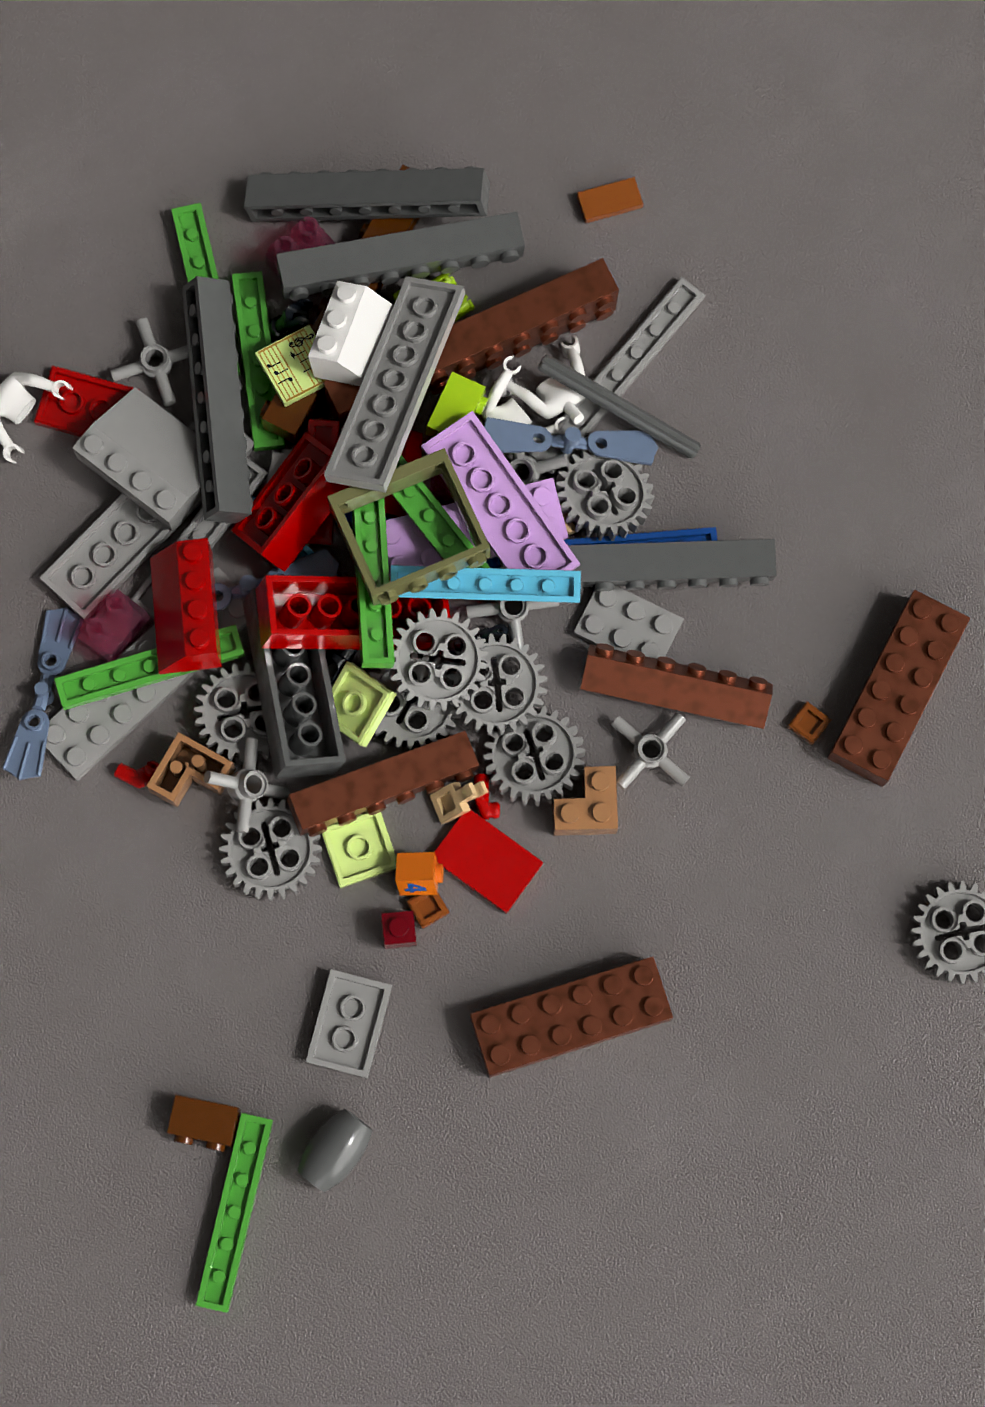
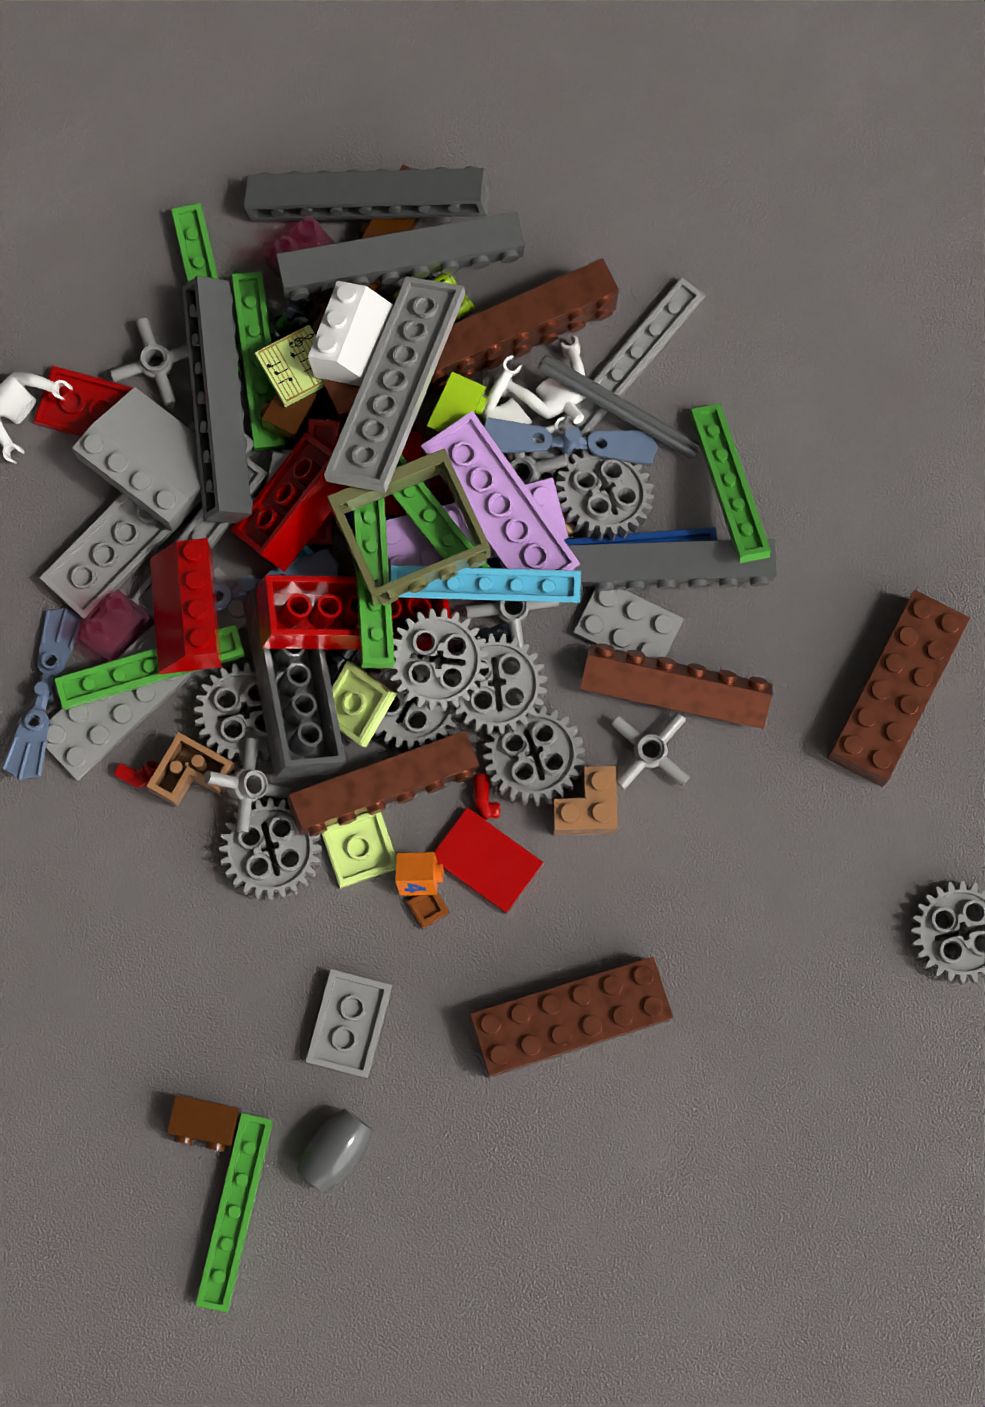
dark red brick [381,910,417,949] -> none
tan plate [430,781,488,824] -> none
dark orange tile [577,177,643,224] -> none
dark orange tile [788,701,832,745] -> none
none -> bright green plate [690,403,771,563]

